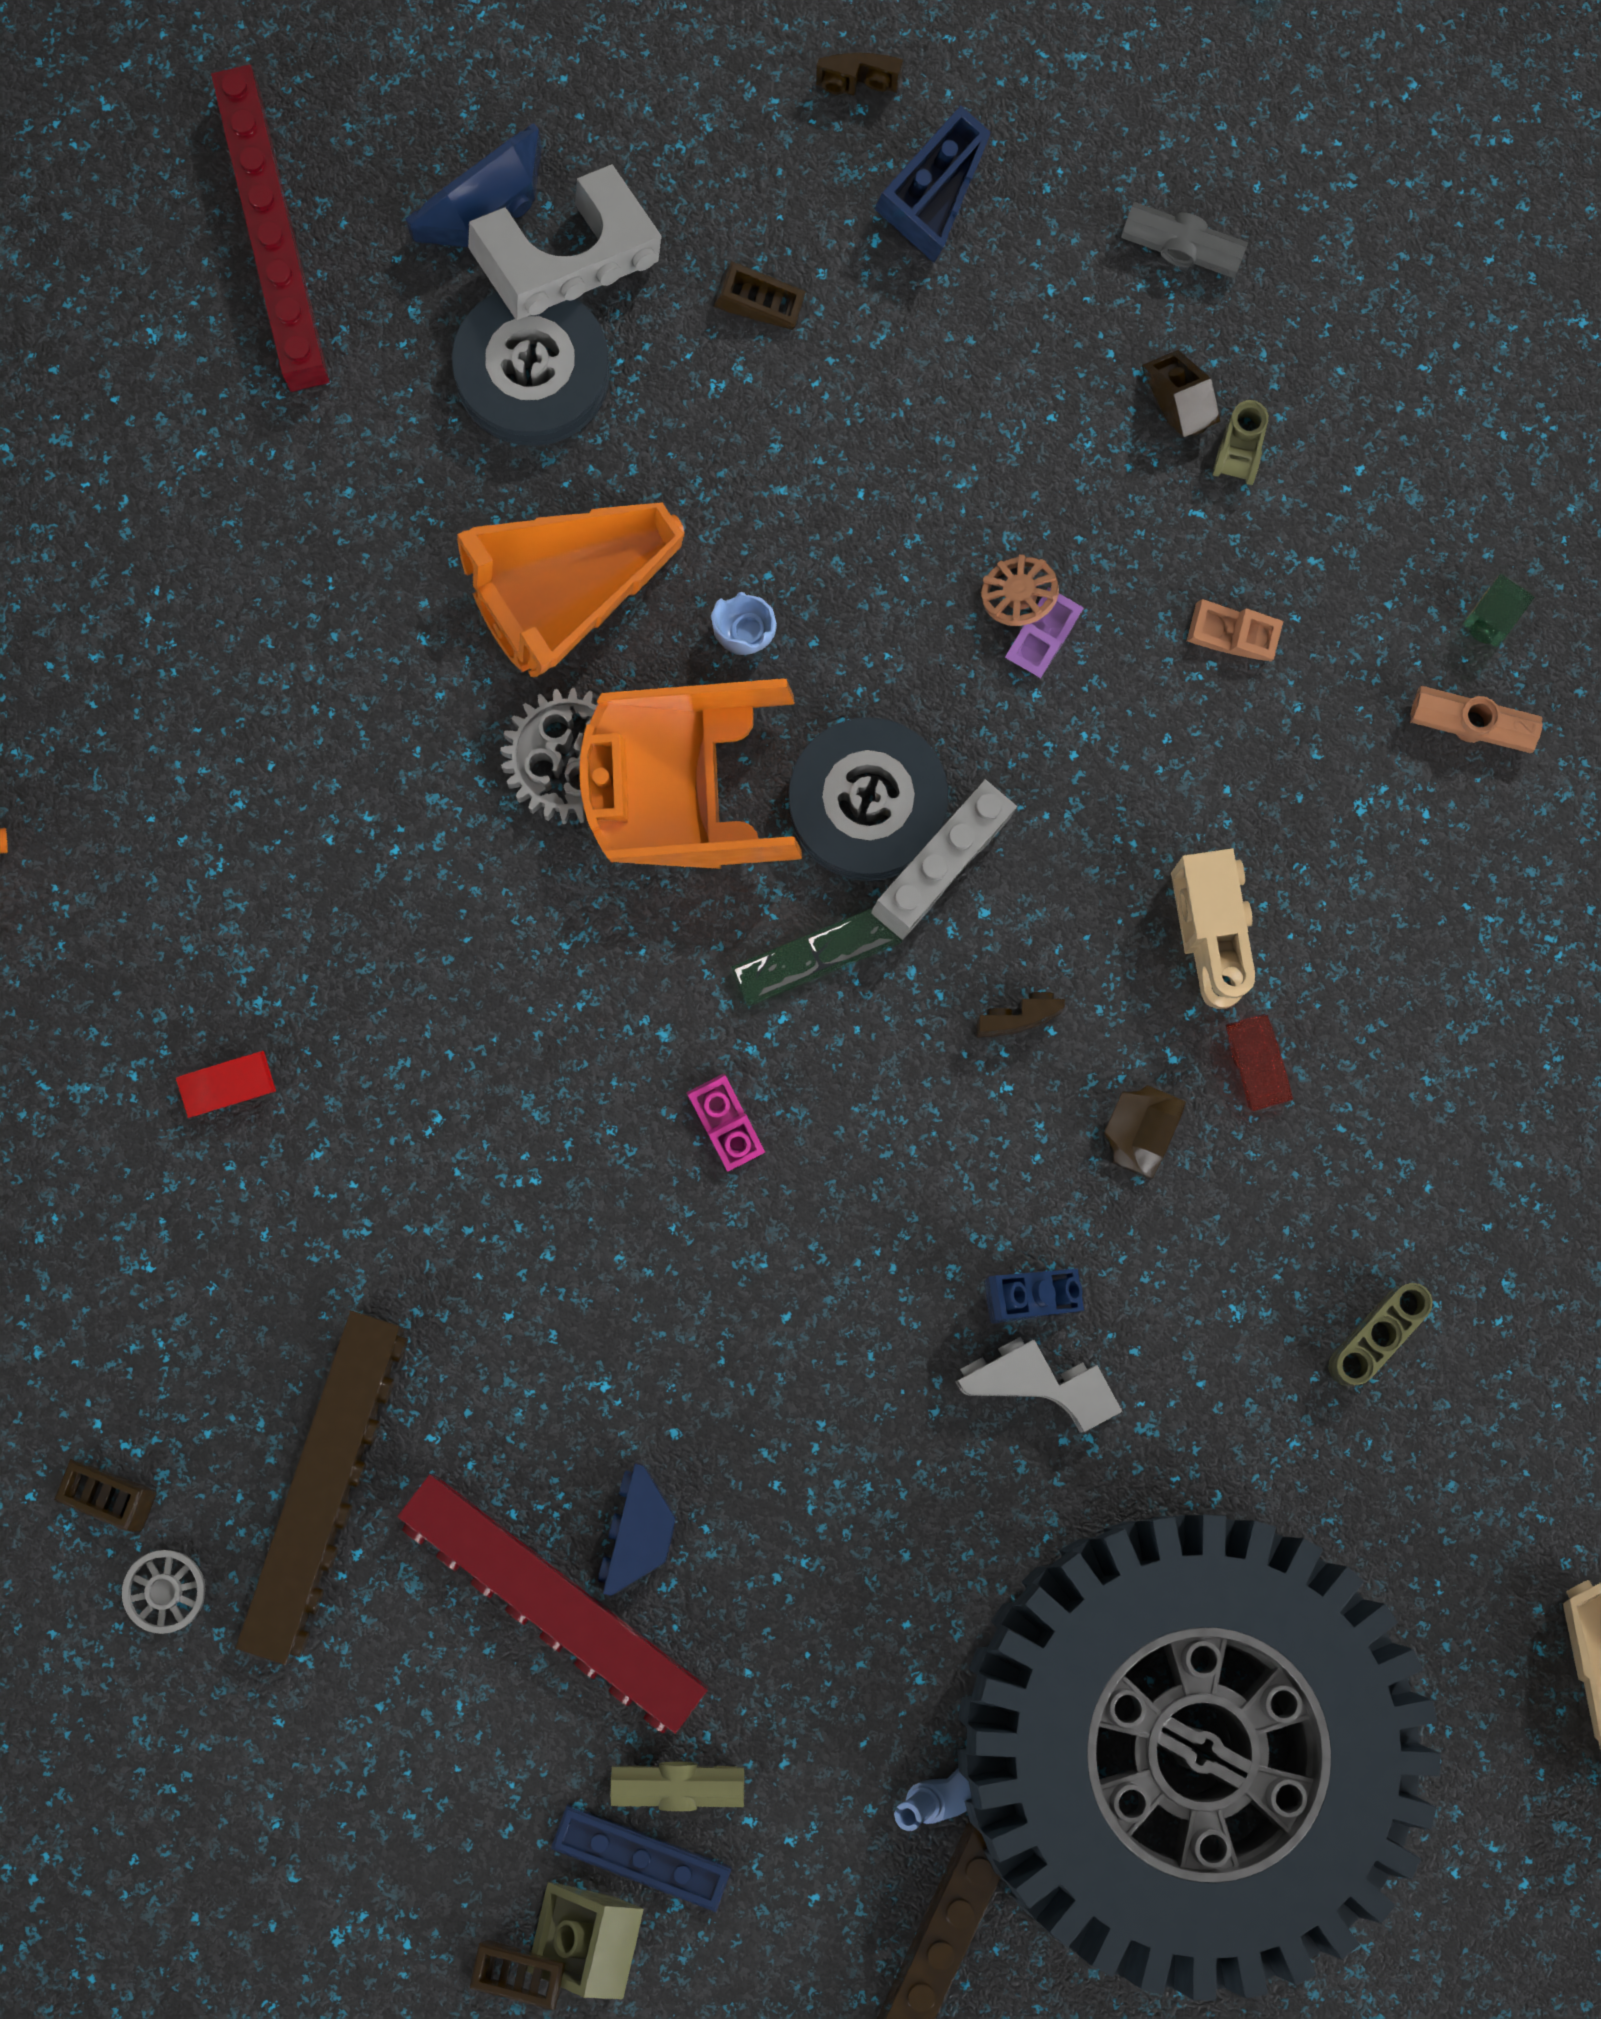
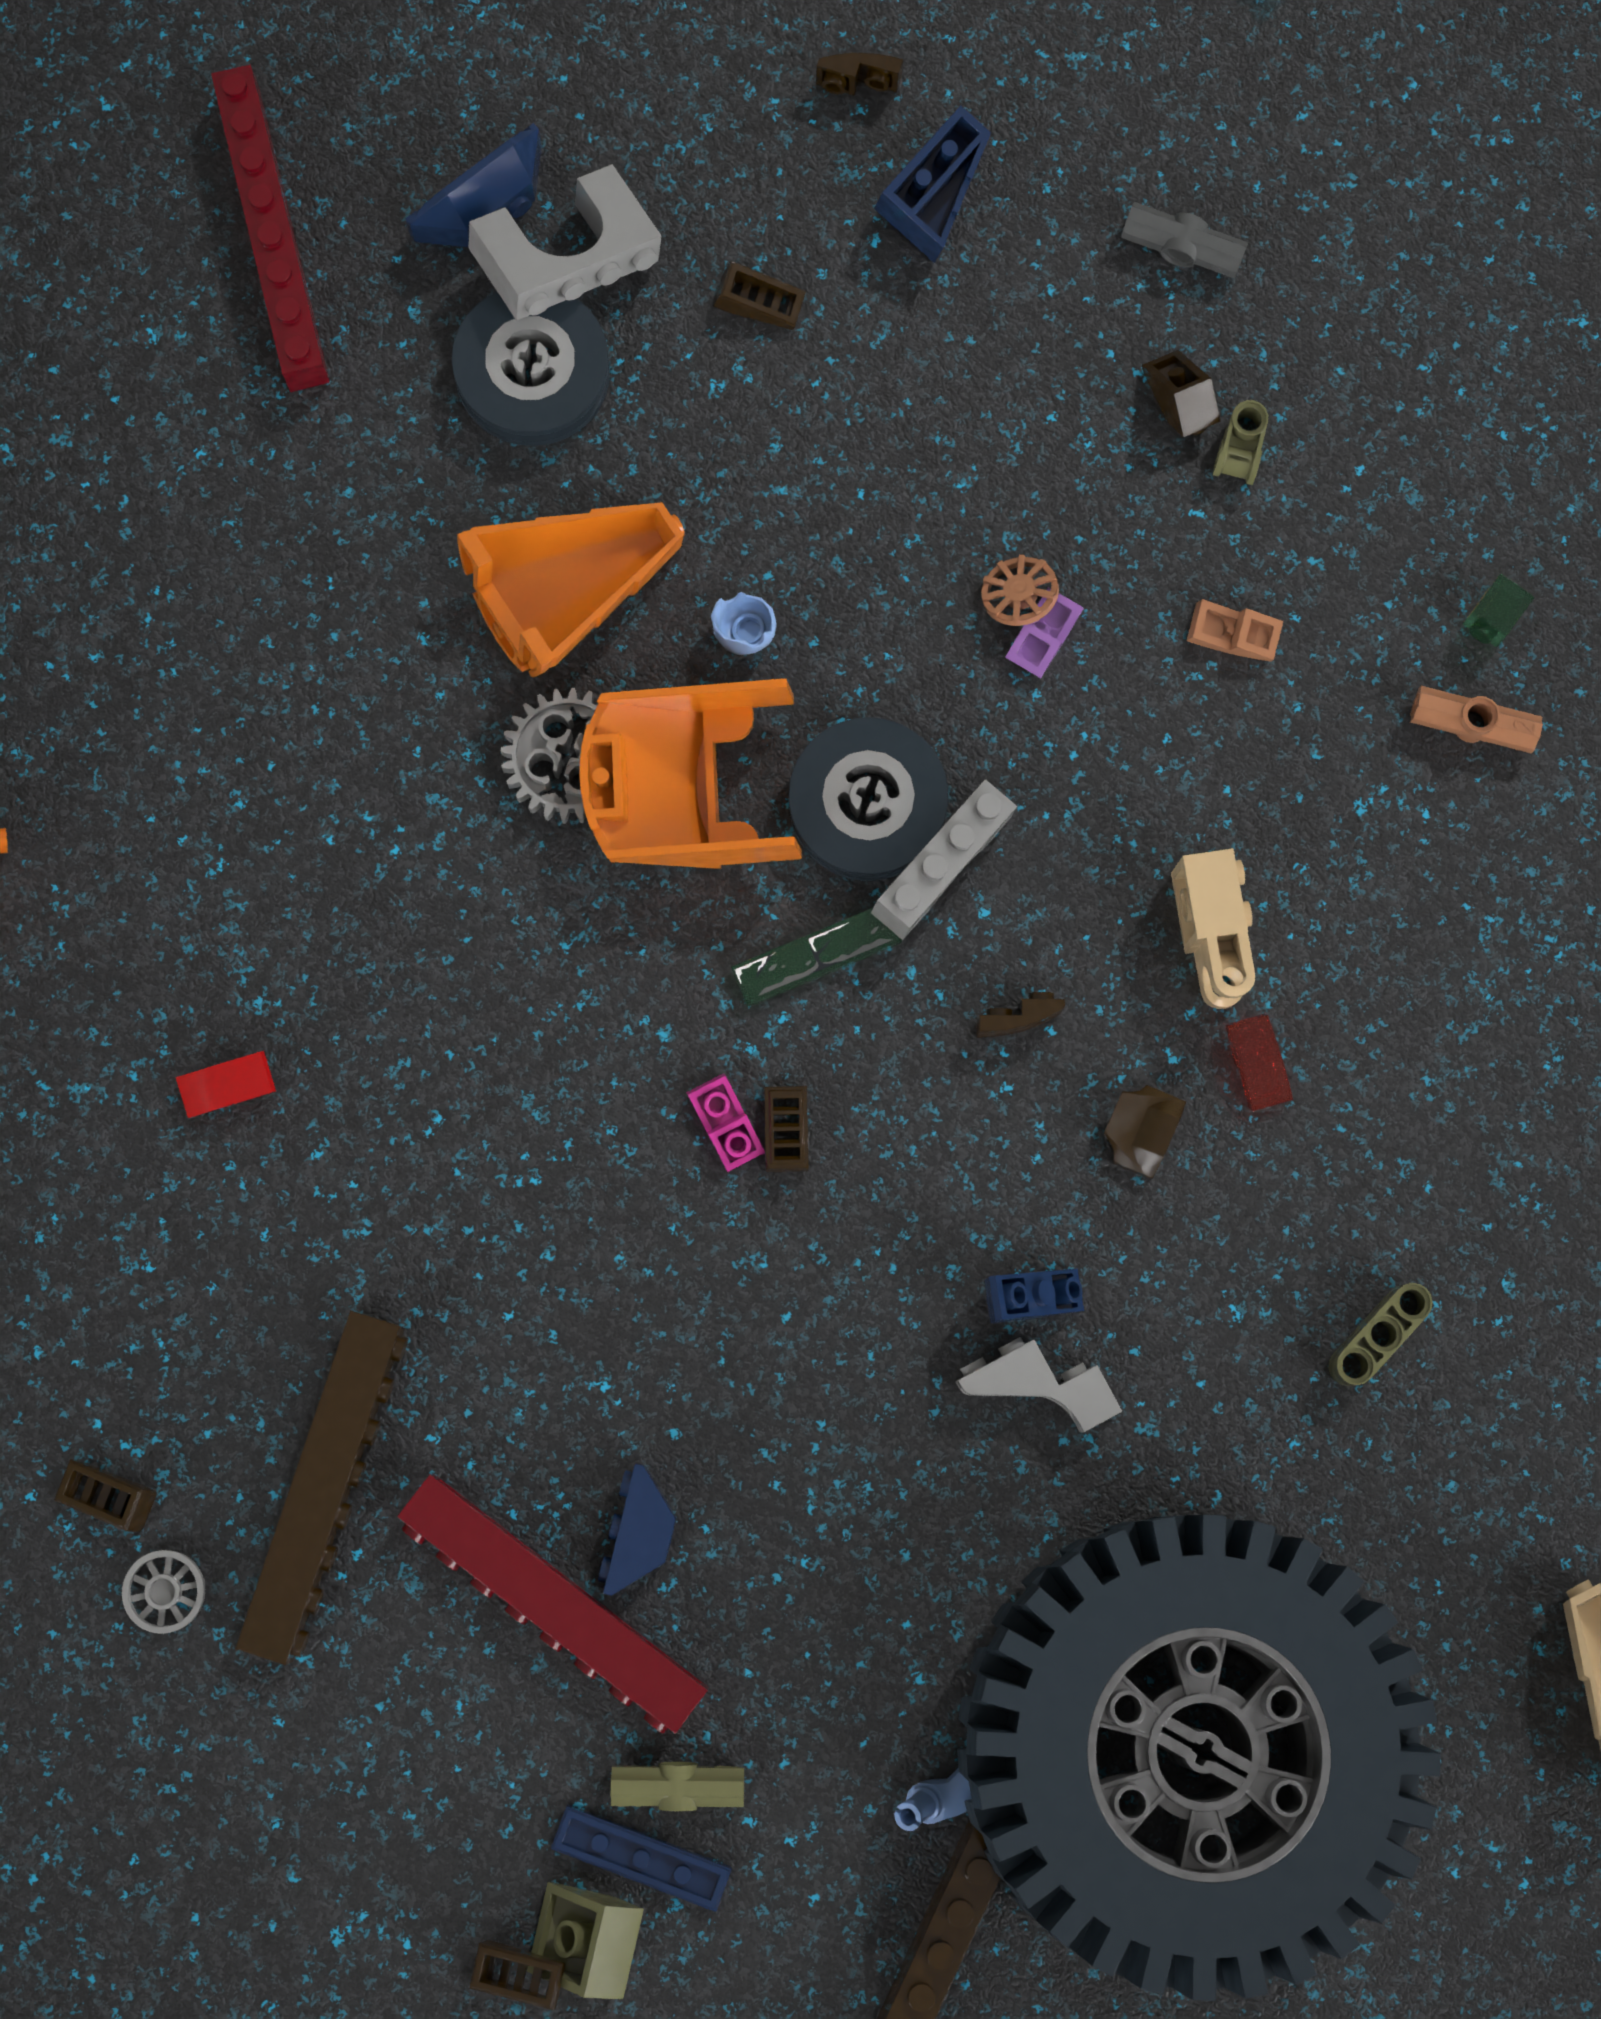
none -> dark brown slope [764,1086,809,1172]

